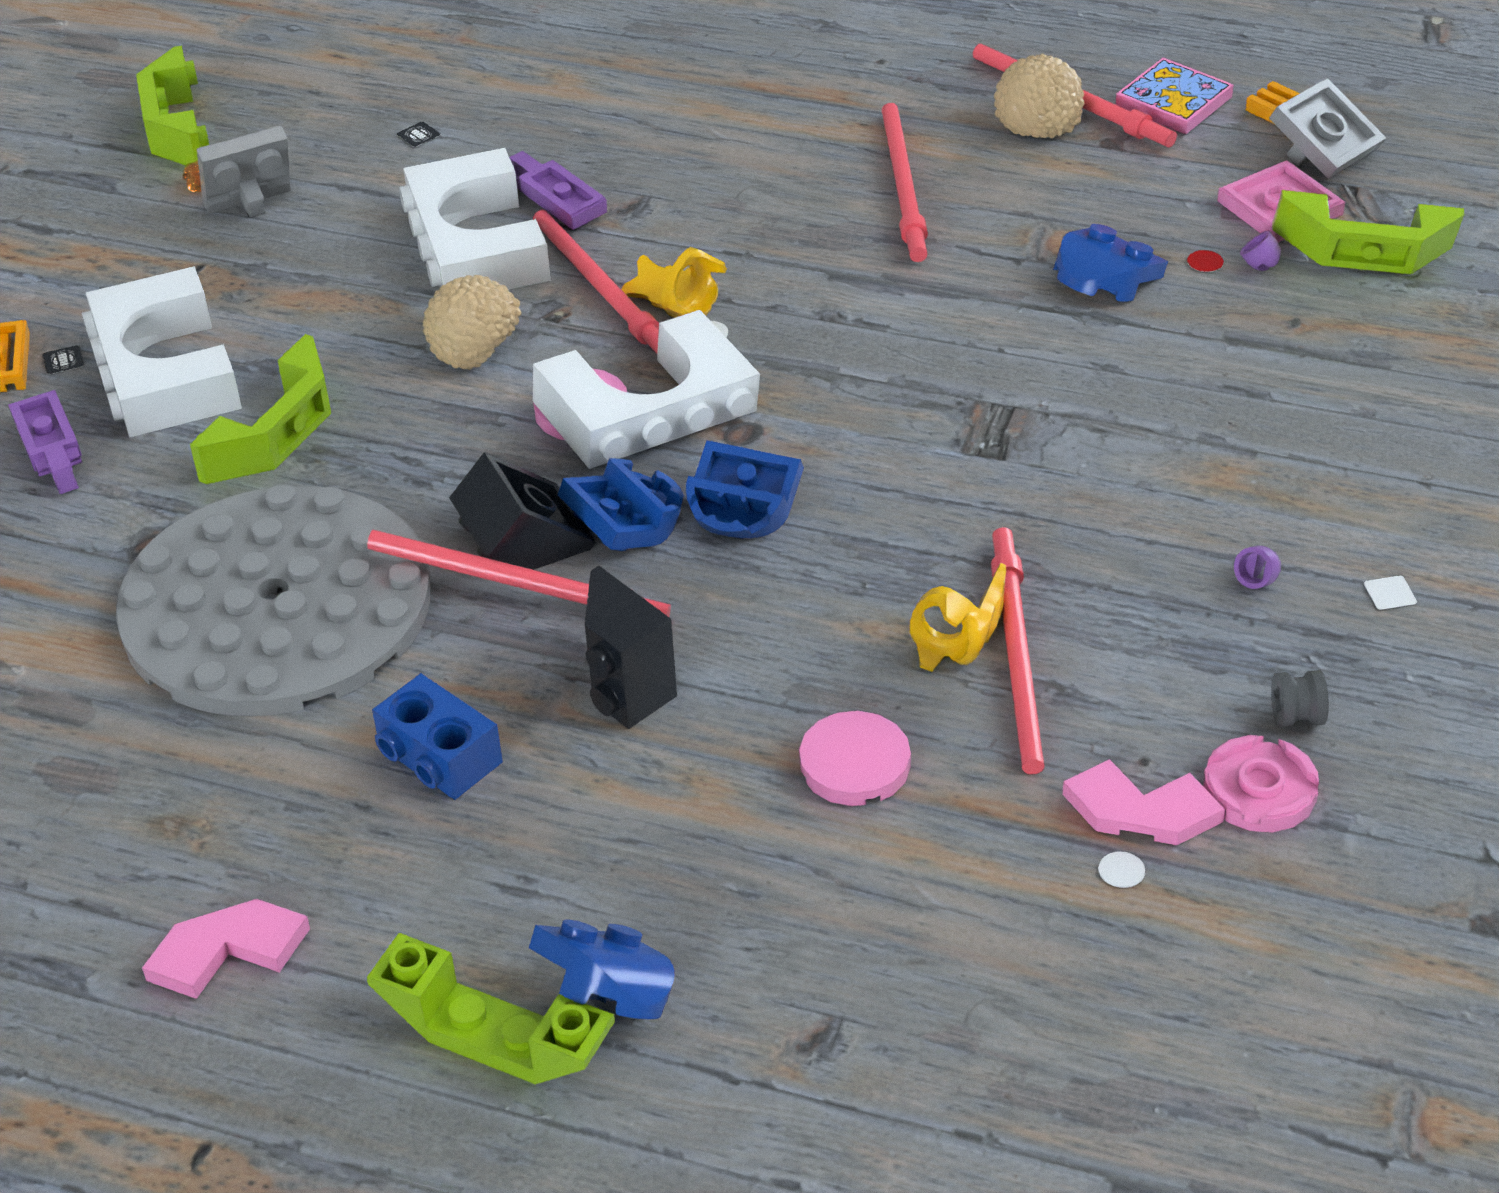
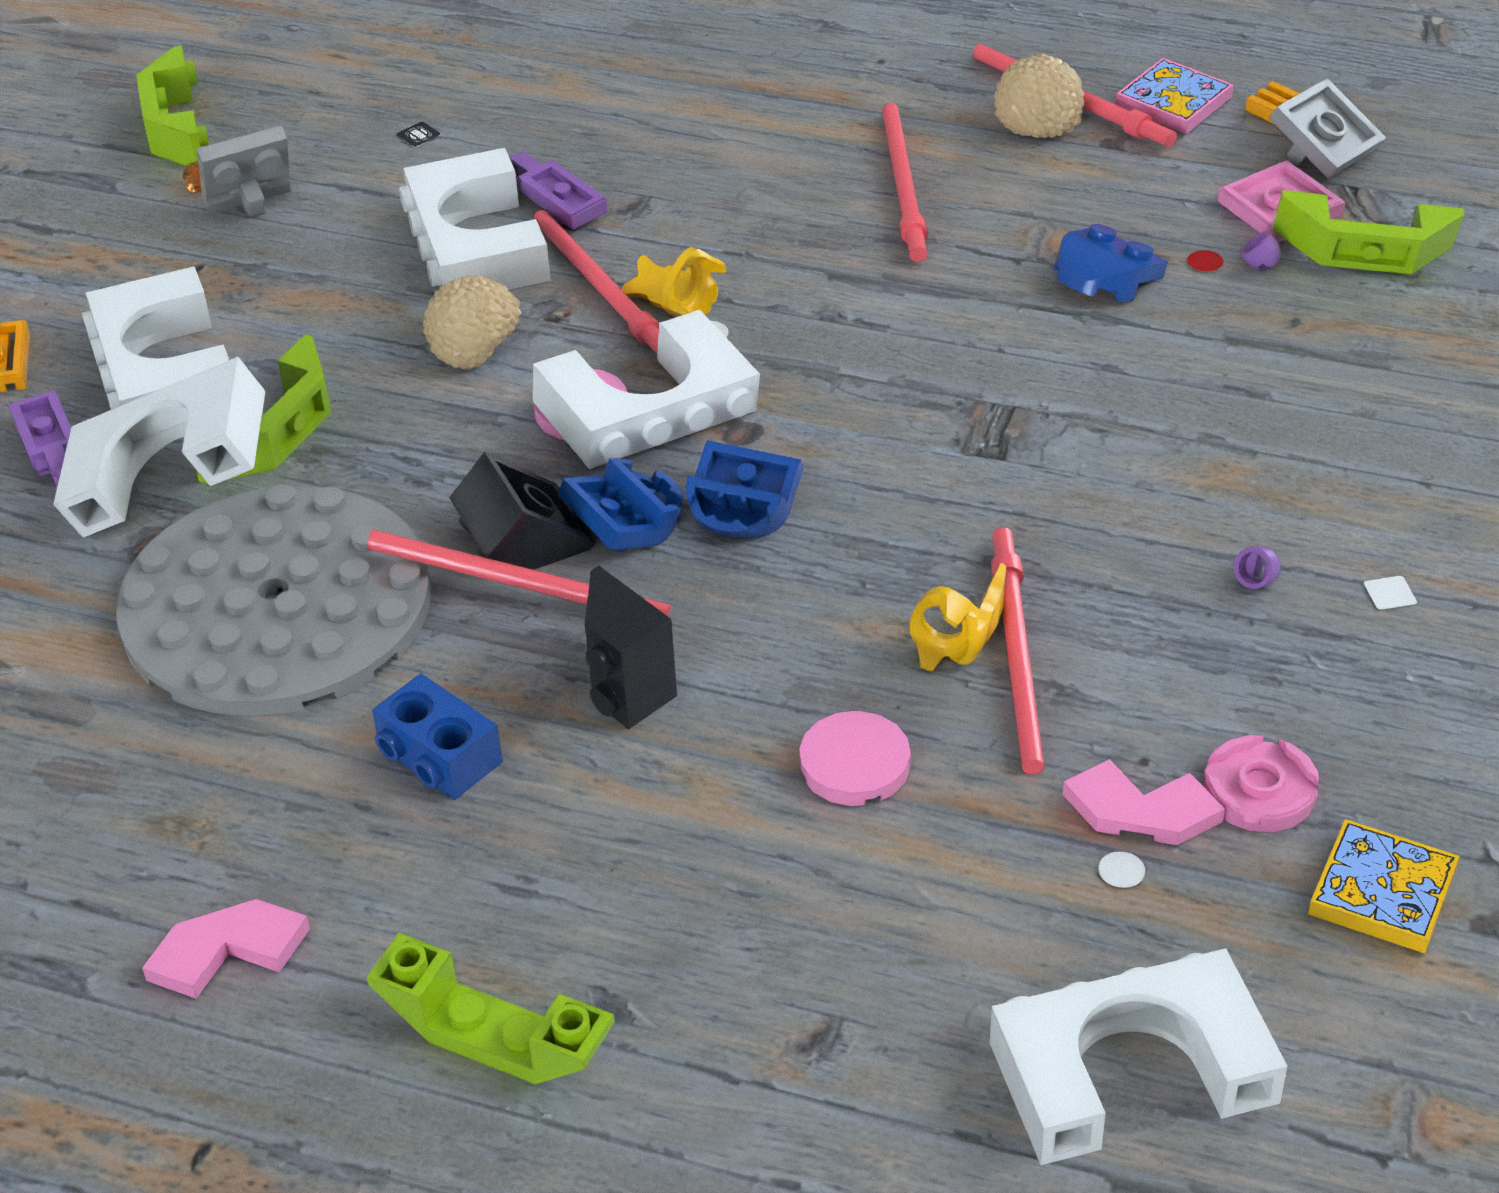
black sticker [43,345,84,374] -> none
blue slope [529,919,675,1019] -> none
dark grey wheel [1271,670,1329,727] -> none
none -> white arch [53,357,265,538]
none -> white arch [990,948,1287,1165]
none -> tile [1308,819,1460,954]

